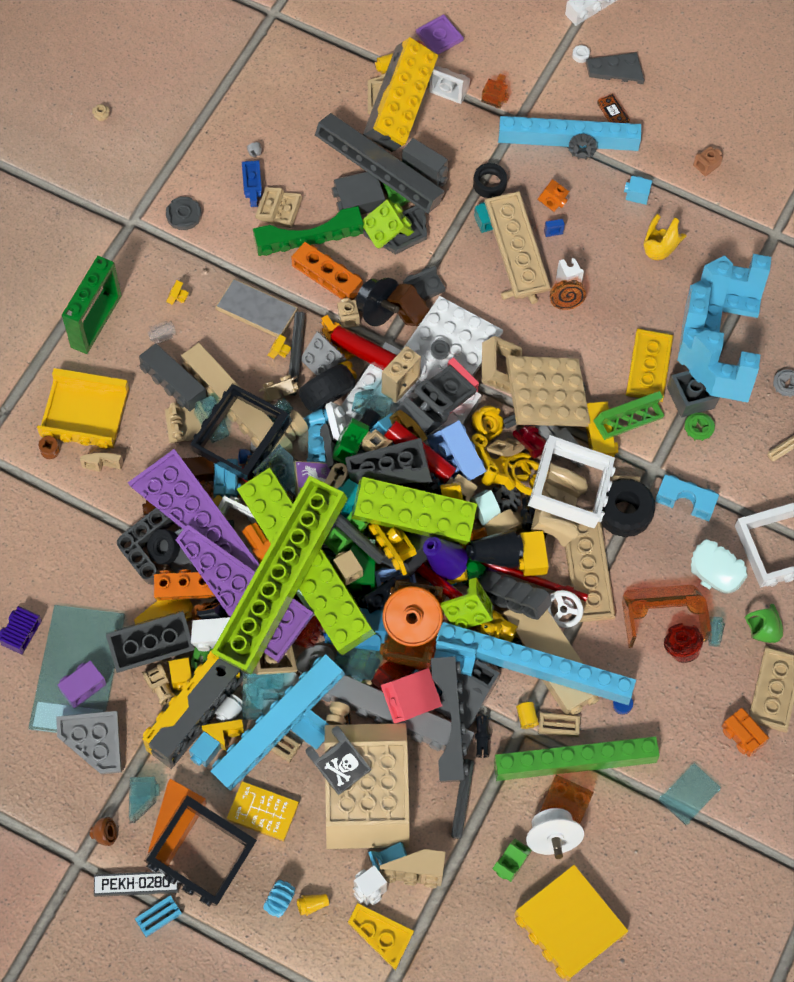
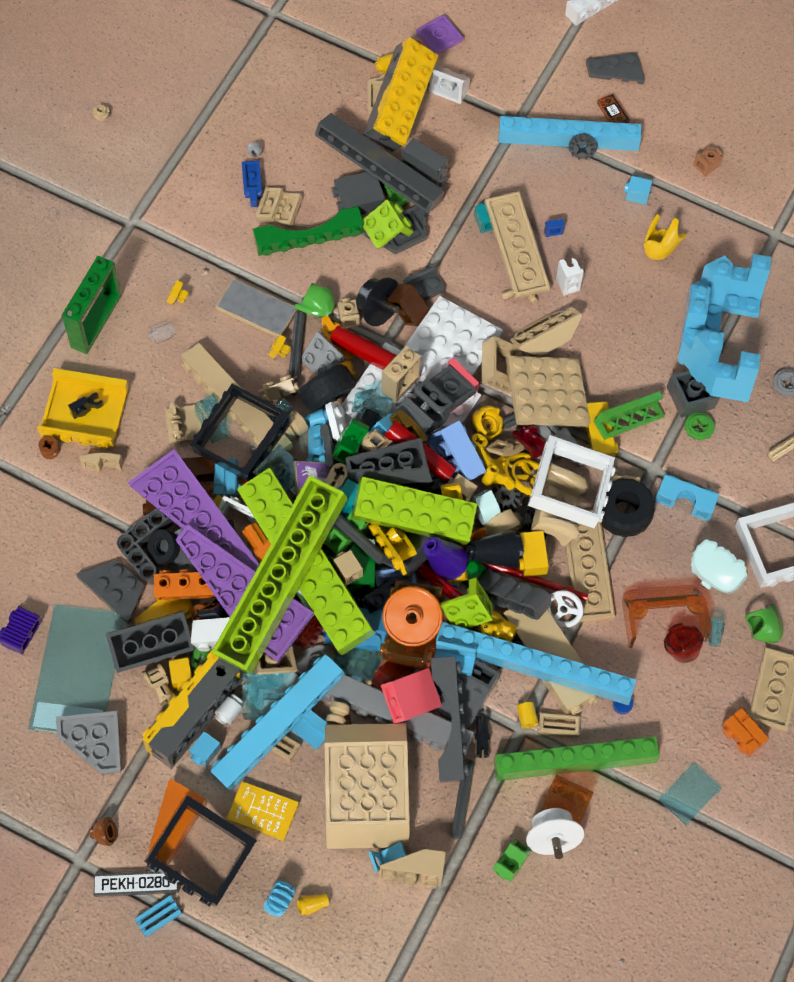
medium lavender brick [57,661,107,709] -> none
clear light blue slope [129,777,160,823] -> none
dark grey brick [139,343,207,412] -> none
dark grey tile [166,197,202,230] -> none
yellow slope [202,719,244,751] -> none
blue hinge [238,449,252,464] -> none
orange brick [291,242,363,300] -> none
flag [305,726,371,796] -> none
yellow wing [348,903,414,971] -> none
white brick [353,865,387,906] -> none
dark grey tile [431,340,450,360] -> none
black tyre [473,163,507,198] -> none
clear orange brick [481,74,510,109] -> none
yellow panel [515,865,628,982] -> none
orange brick [537,179,570,212] -> none
clear orange tile [549,280,586,310] -> none
white tile [572,45,590,63] -> none
yellow tile [626,329,673,402] -> none
none -> black plate [68,392,104,419]
none -> dark grey wing [76,560,145,625]
none -> bright green piece [295,283,335,317]
none -> tan wedge [510,307,582,357]

